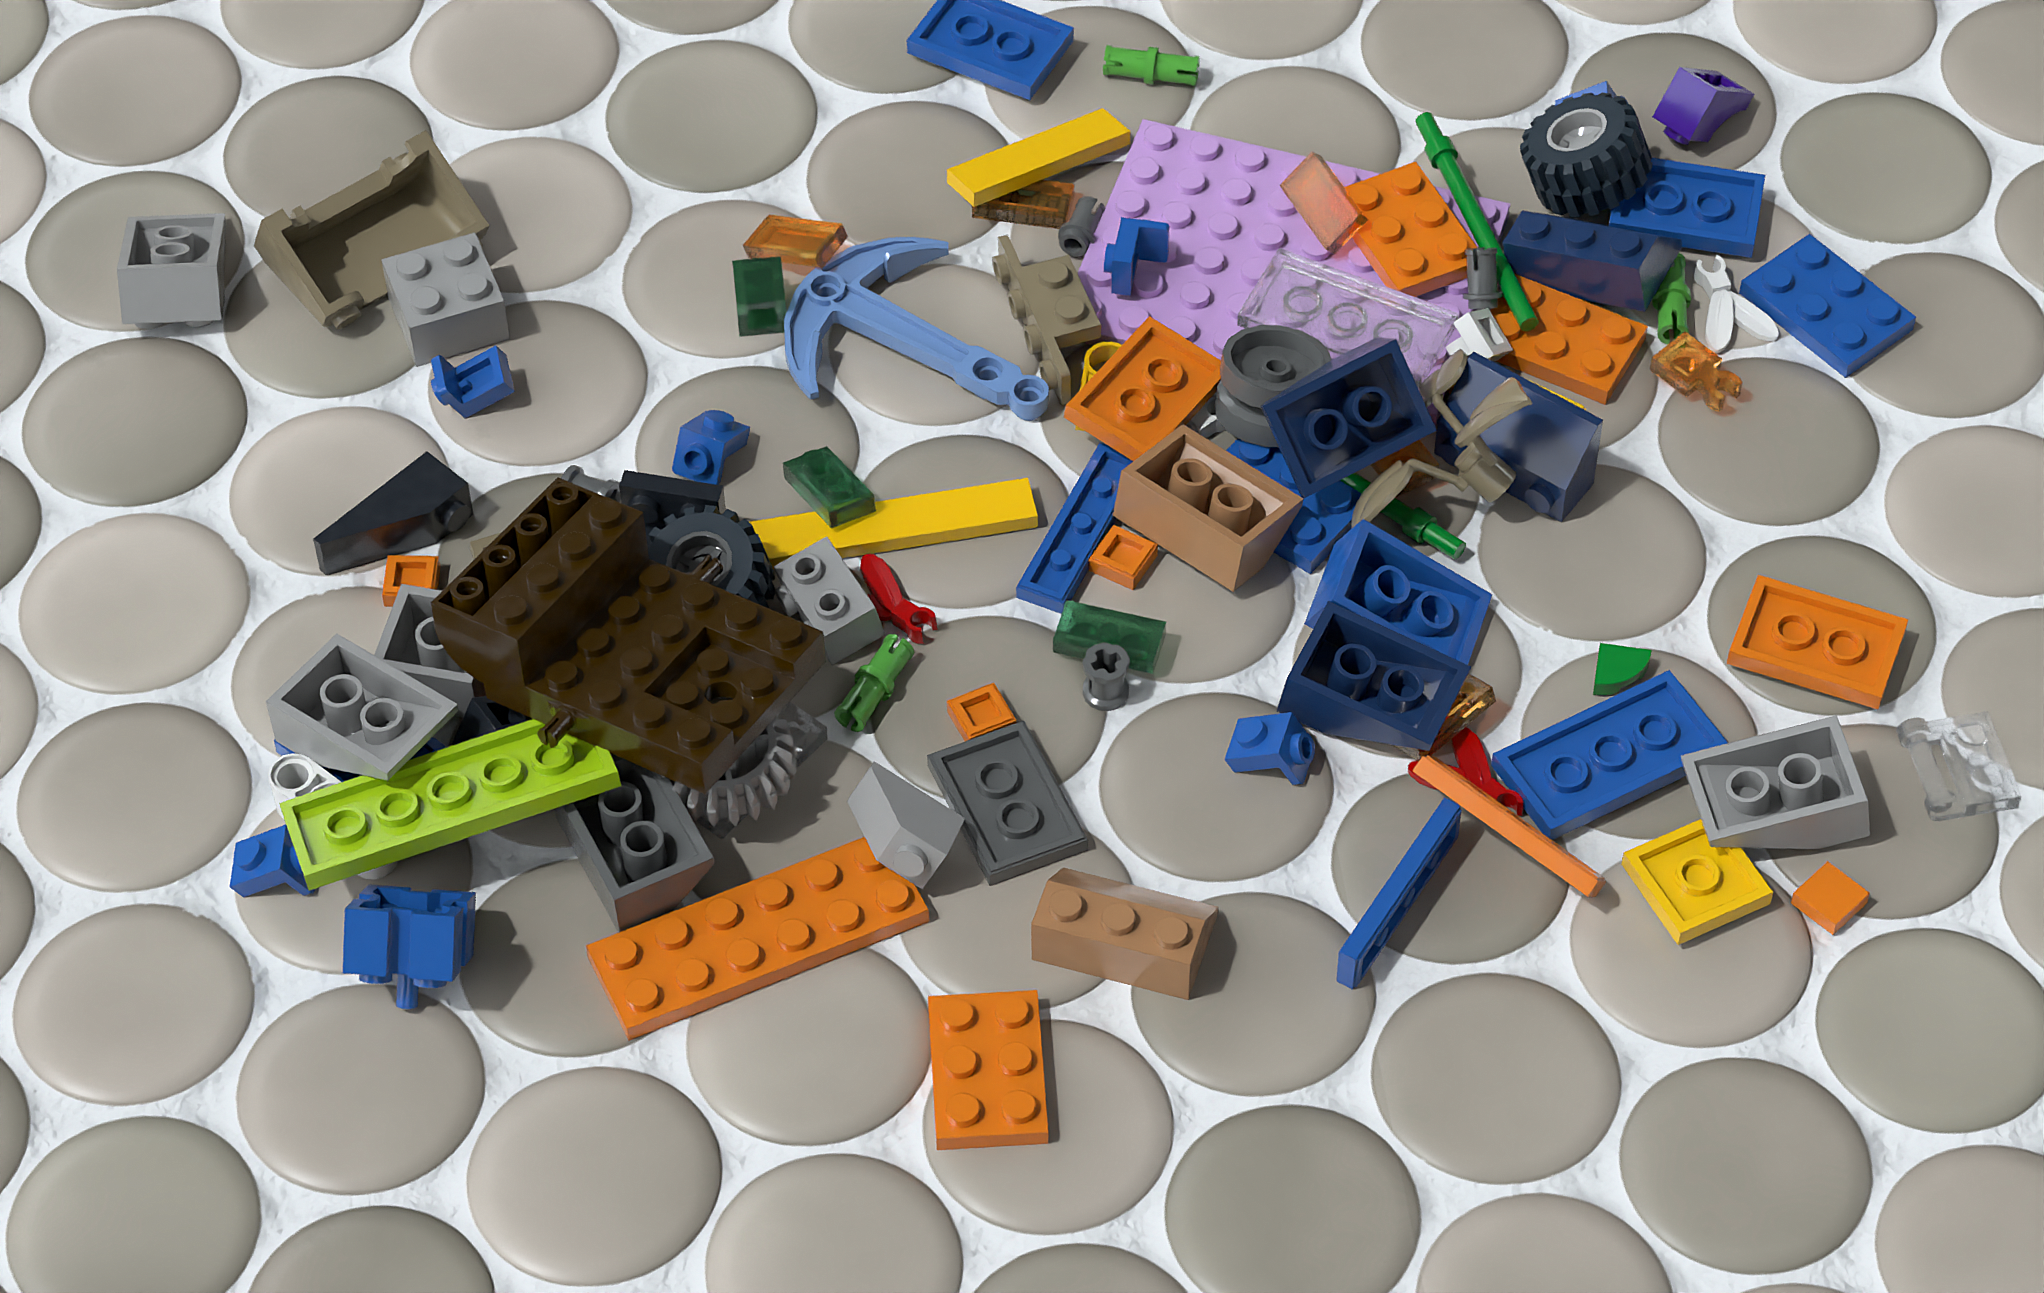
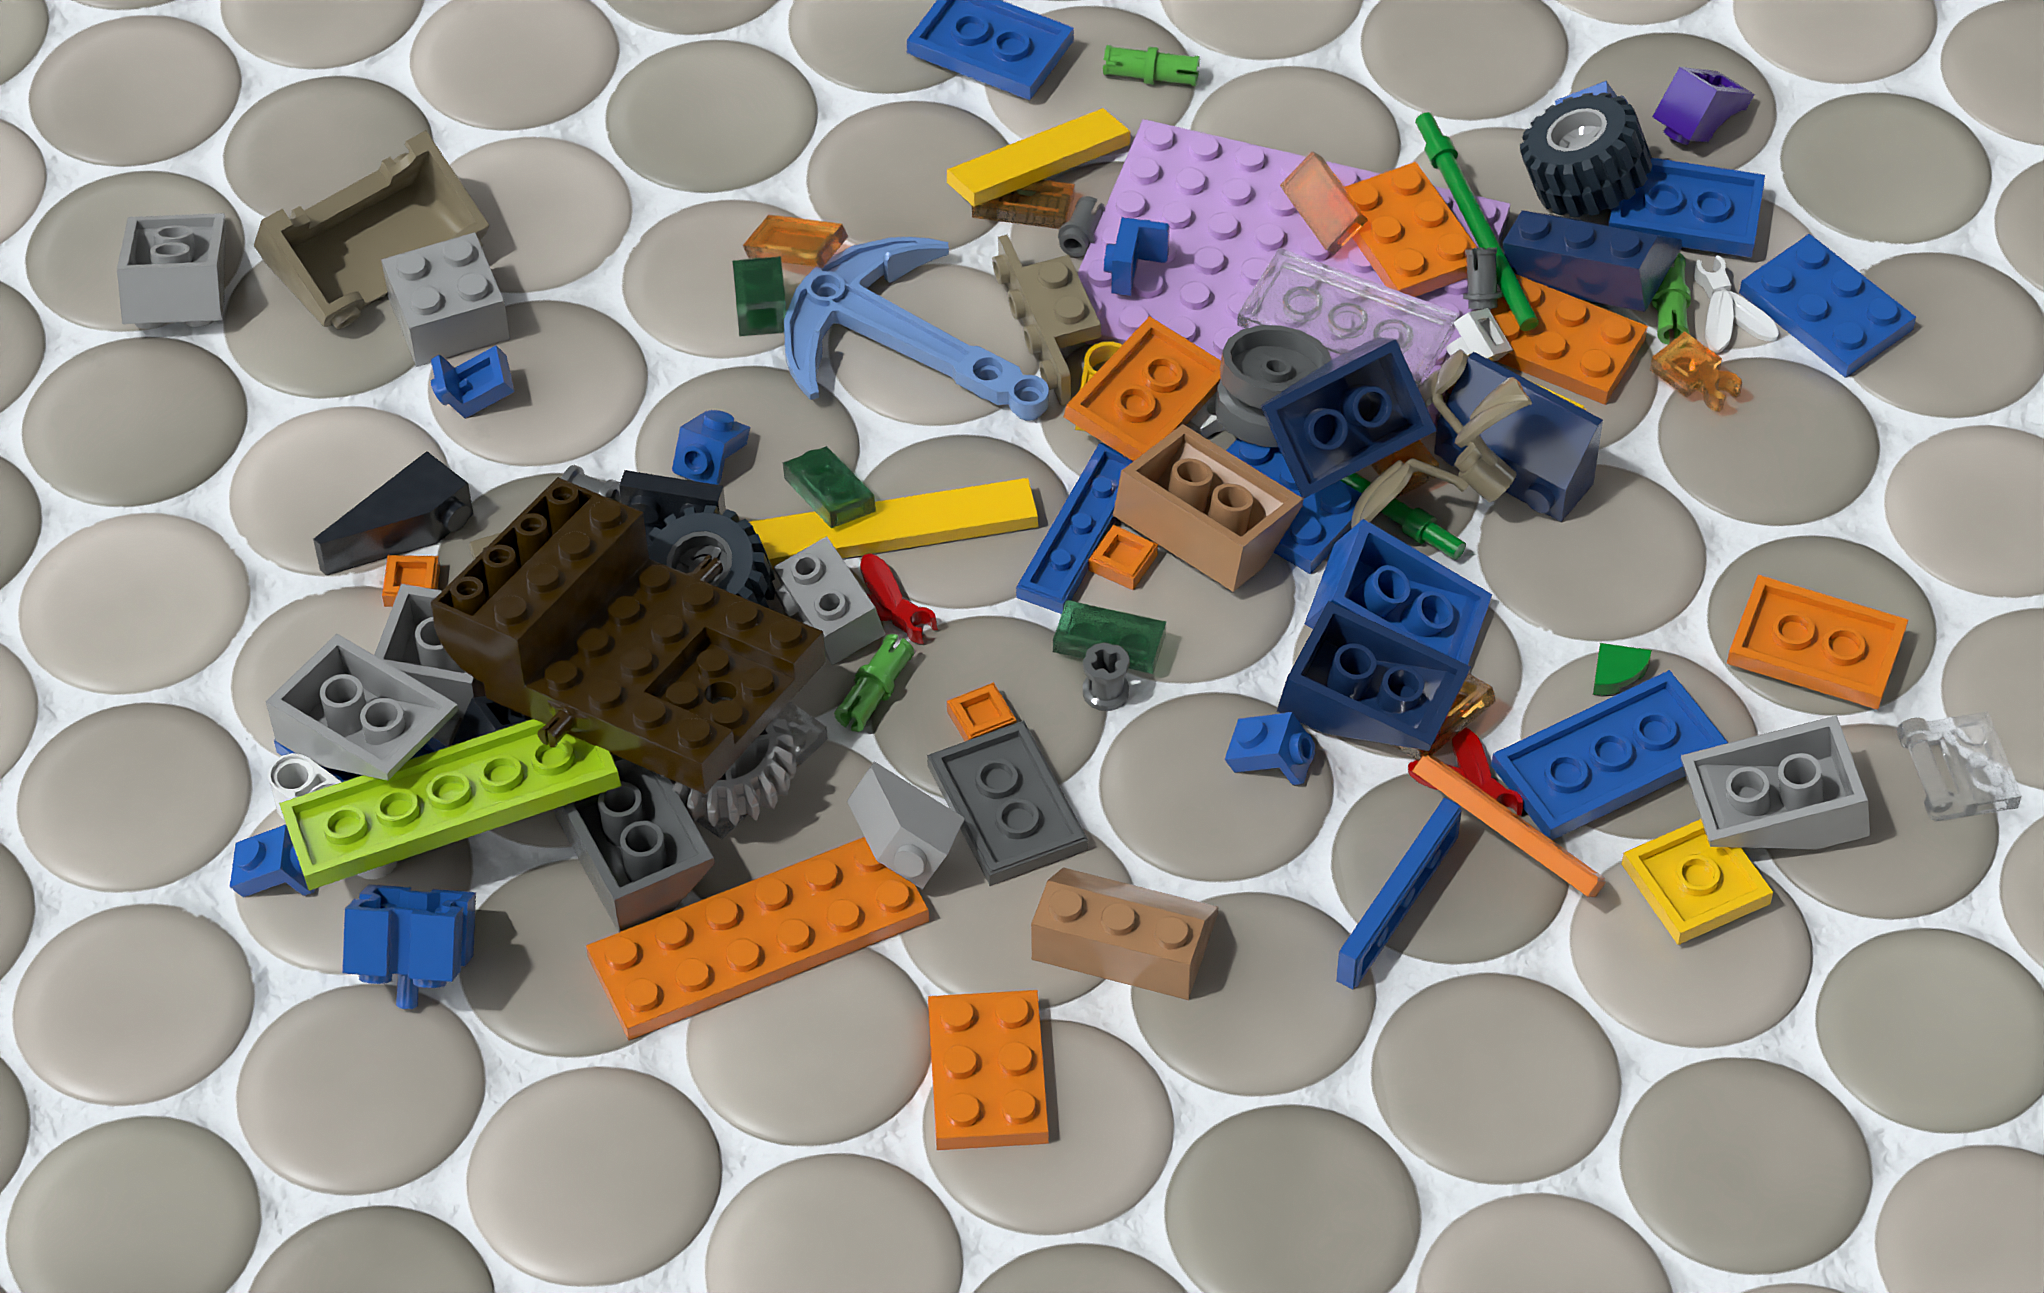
orange tile [1791,861,1870,935] -> none

